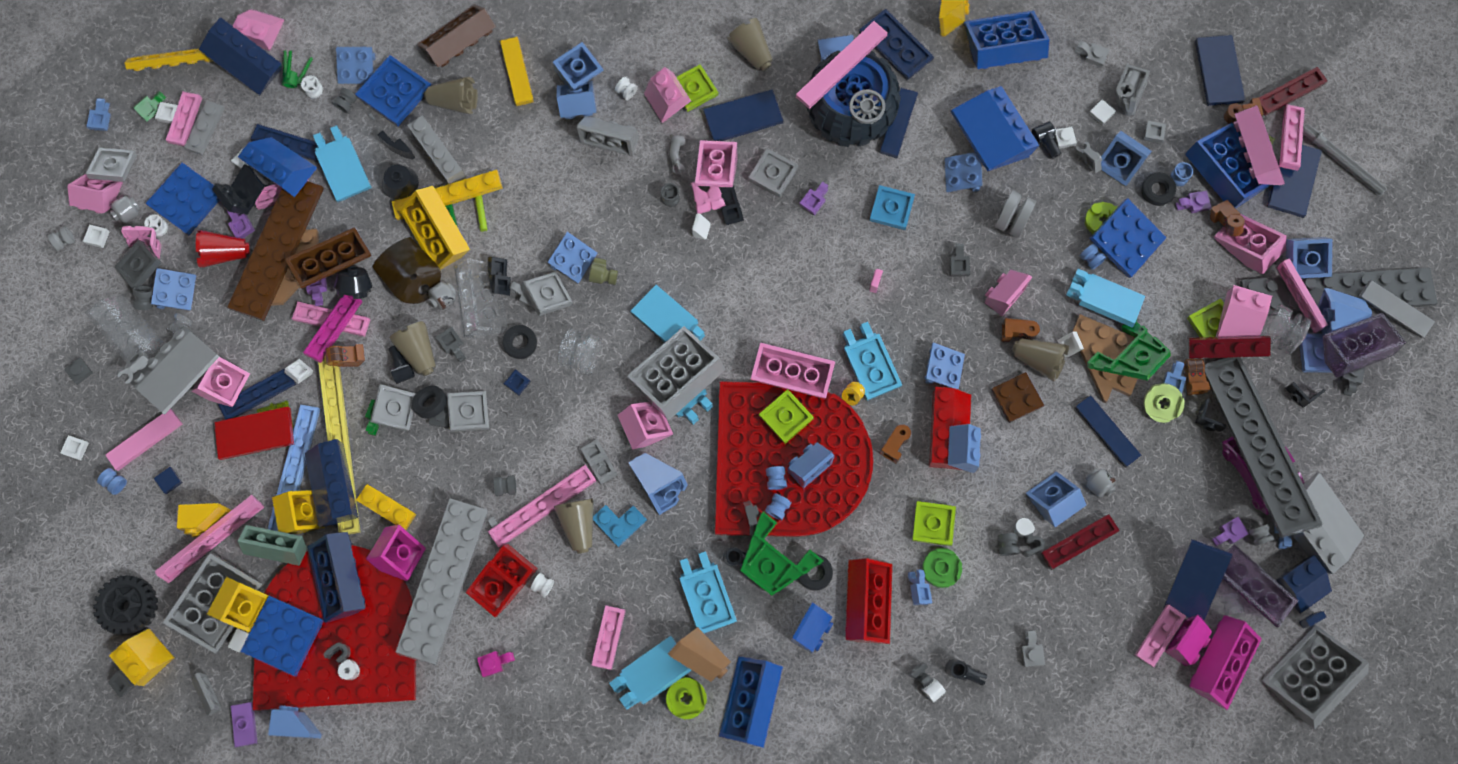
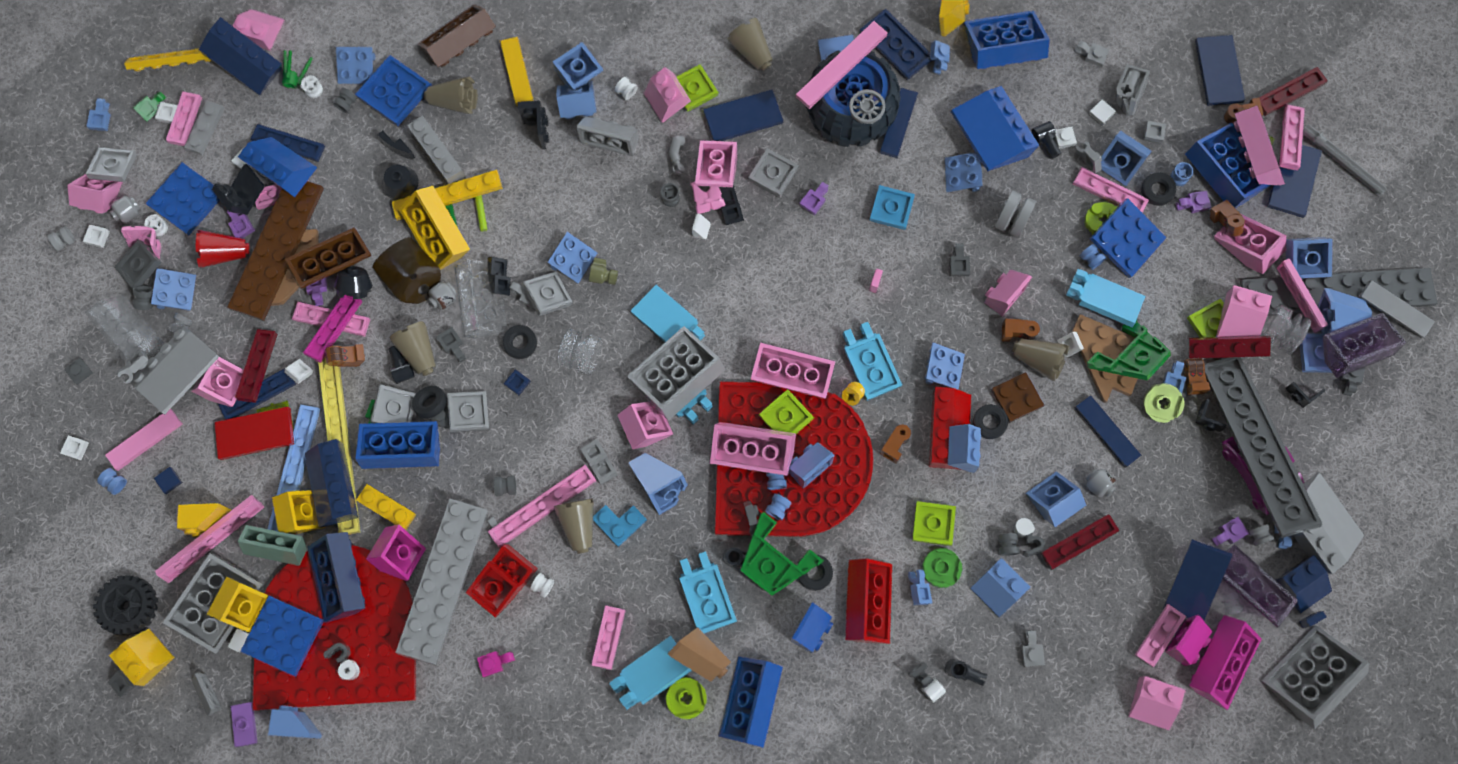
medium azure tile [313,125,372,202] -> none
none -> dark red plate [235,329,278,403]
none -> blue slope [356,421,440,469]
none -> black bracket [518,100,549,149]
none -> bright pink slope [710,422,796,475]
none -> medium blue plate [930,40,950,74]
none -> medium blue slope [970,558,1030,617]
none -> black tyre [973,404,1008,439]
none -> bright pink tile [1073,167,1149,213]
none -> bright pink slope [1129,676,1185,731]

